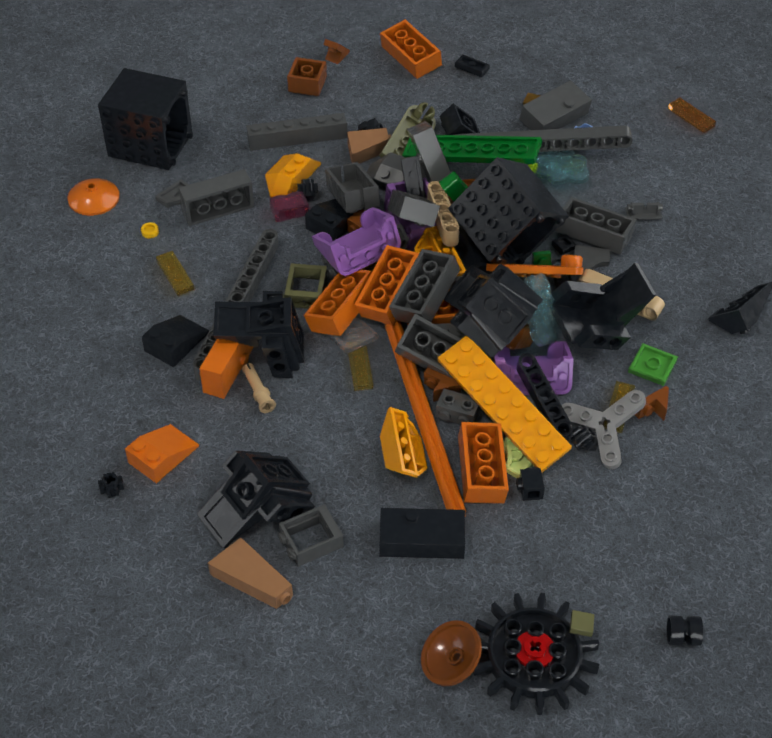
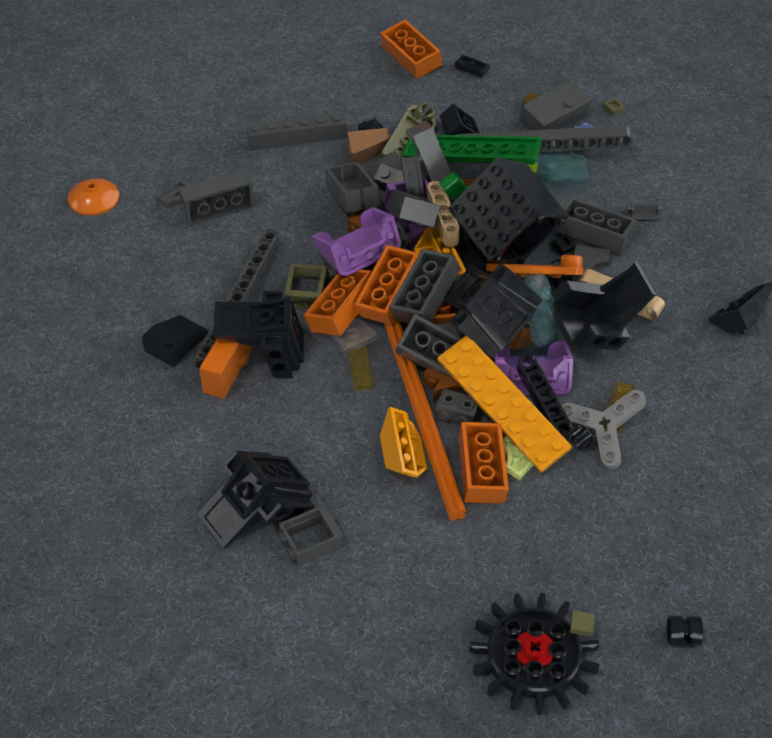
black piece [98,68,193,170] -> none
black gear [98,472,125,498] -> none
orange slope [125,424,199,484] -> none
yellow tile [141,222,159,239] -> none
clear yellow plate [156,251,194,296] -> none
medium nougat slope [208,537,293,609] -> none
tan pin [242,363,276,413] -> none
light orange wedge [265,153,321,203] -> none
clear pink brick [269,191,309,222] -> none
dark orange brick [287,57,327,96] -> none
black gear [297,179,318,198] -> none
black slope [305,199,354,241] -> none
dark orange slope [323,39,350,64] -> none
black brick [379,508,465,559] -> none
dark orange dish [421,620,482,686] -> none
black brick [516,468,545,501] -> none
green plate [532,250,551,265] -> none
bright green tile [628,343,678,386] -> none
dark orange slope [635,386,669,421] -> none
clear orange plate [668,98,716,133] -> none
none -> olive tile [602,98,625,116]

